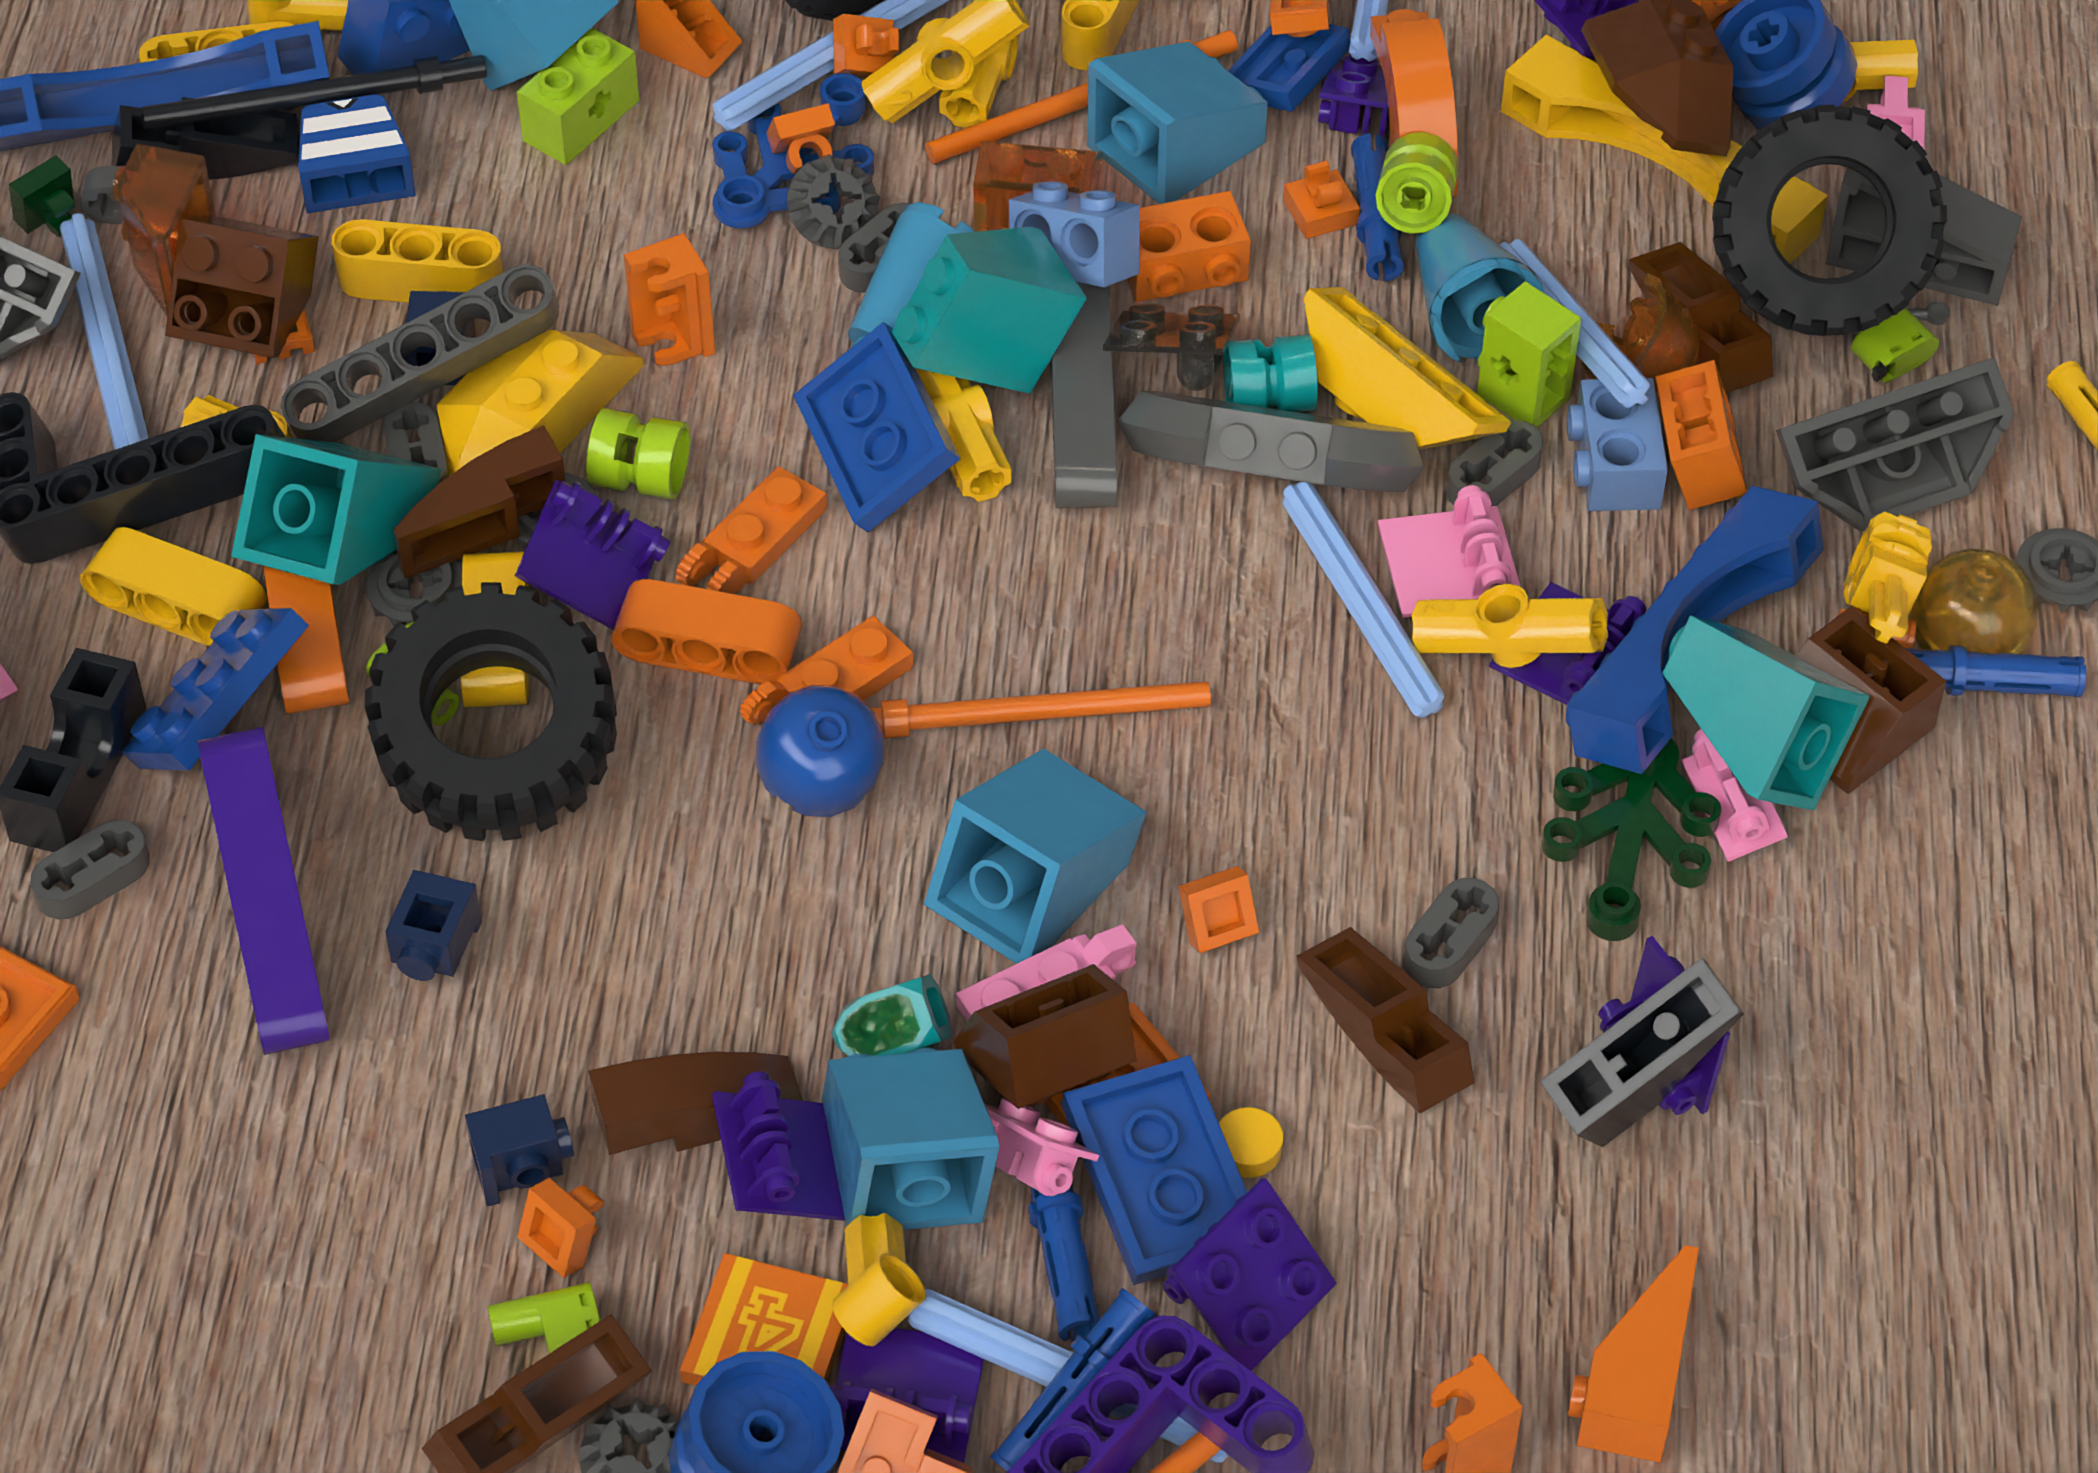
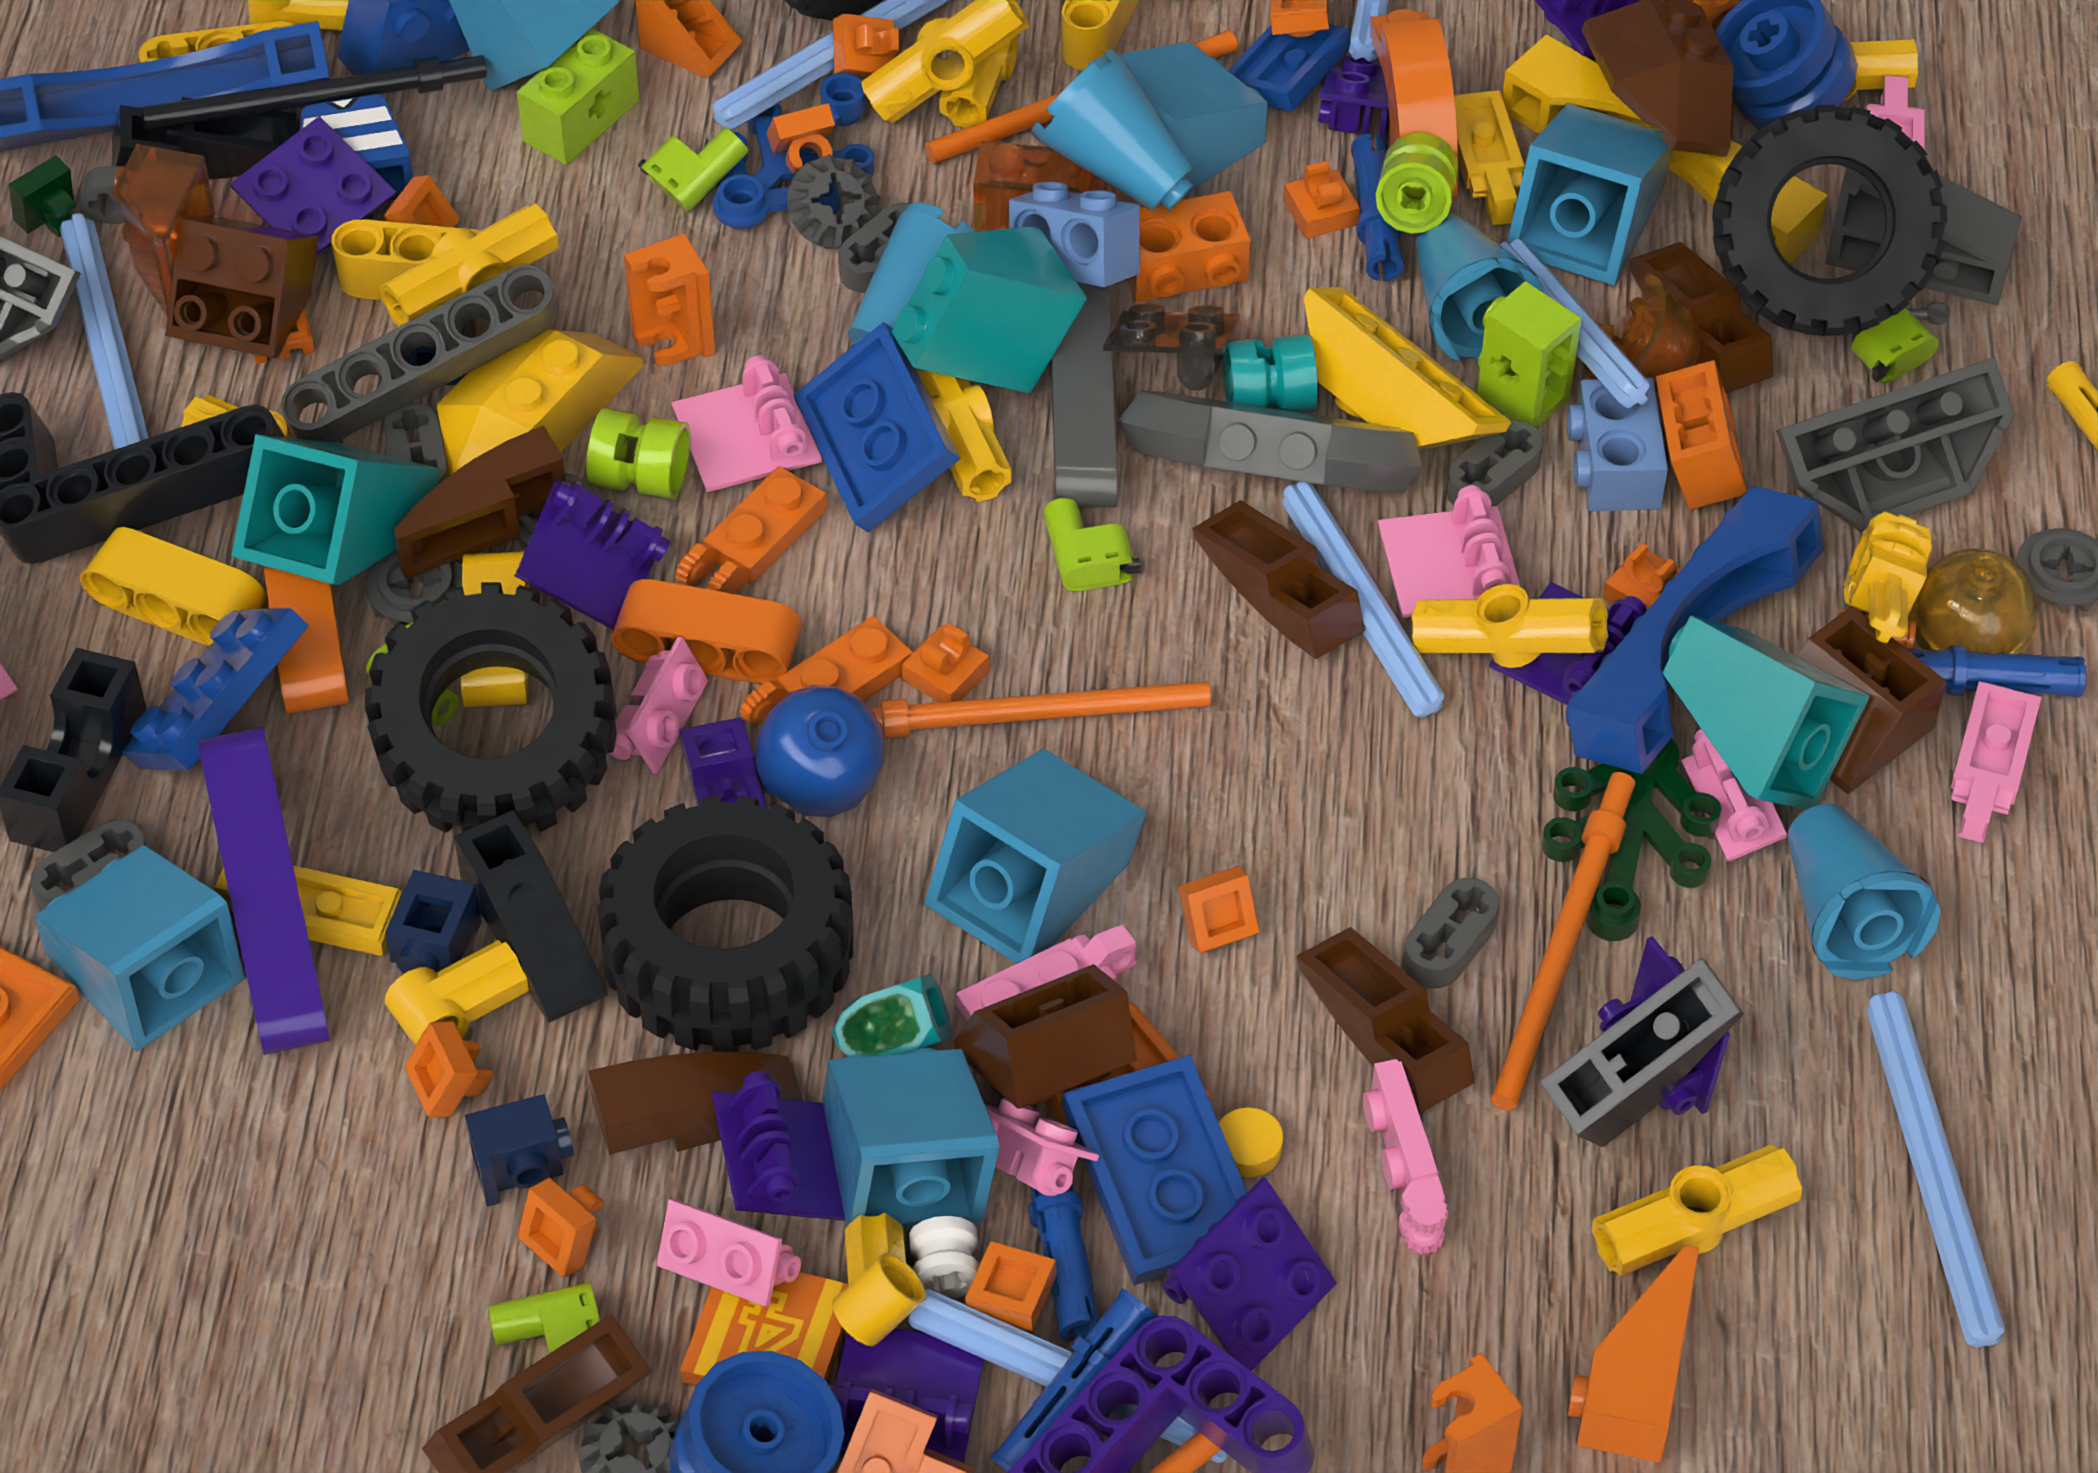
none -> dark azure slope [34,845,245,1052]
none -> yellow hinge [214,865,402,956]
none -> dark purple hinge [230,116,397,256]
none -> yellow piece [379,203,559,327]
none -> orange tile [381,175,460,228]
none -> yellow piece [384,940,529,1047]
none -> orange tile [404,1021,494,1118]
none -> black slope [454,810,608,1023]
none -> black tyre [597,796,854,1052]
none -> bright pink hinge [610,637,709,774]
none -> lime piece [638,127,749,213]
none -> bright pink hinge [656,1199,801,1307]
none -> bright pink hinge [671,355,823,493]
none -> dark purple slope [679,717,767,808]
none -> orange tile [901,622,990,702]
none -> white wheel [909,1216,980,1299]
none -> orange tile [965,1241,1057,1331]
none -> dark azure cone [1031,48,1194,211]
none -> lime piece [1043,498,1141,591]
none -> reddish brown slope [1192,500,1365,659]
none -> bright pink hinge [1363,1059,1448,1256]
none -> yellow hinge [1454,90,1525,226]
none -> orange bar [1491,772,1636,1110]
none -> dark azure slope [1507,103,1673,286]
none -> yellow piece [1591,1144,1803,1277]
none -> orange tile [1602,542,1681,611]
none -> dark azure cone [1788,804,1941,980]
none -> light blue axle [1866,991,2005,1348]
none -> bright pink hinge [1951,681,2042,843]

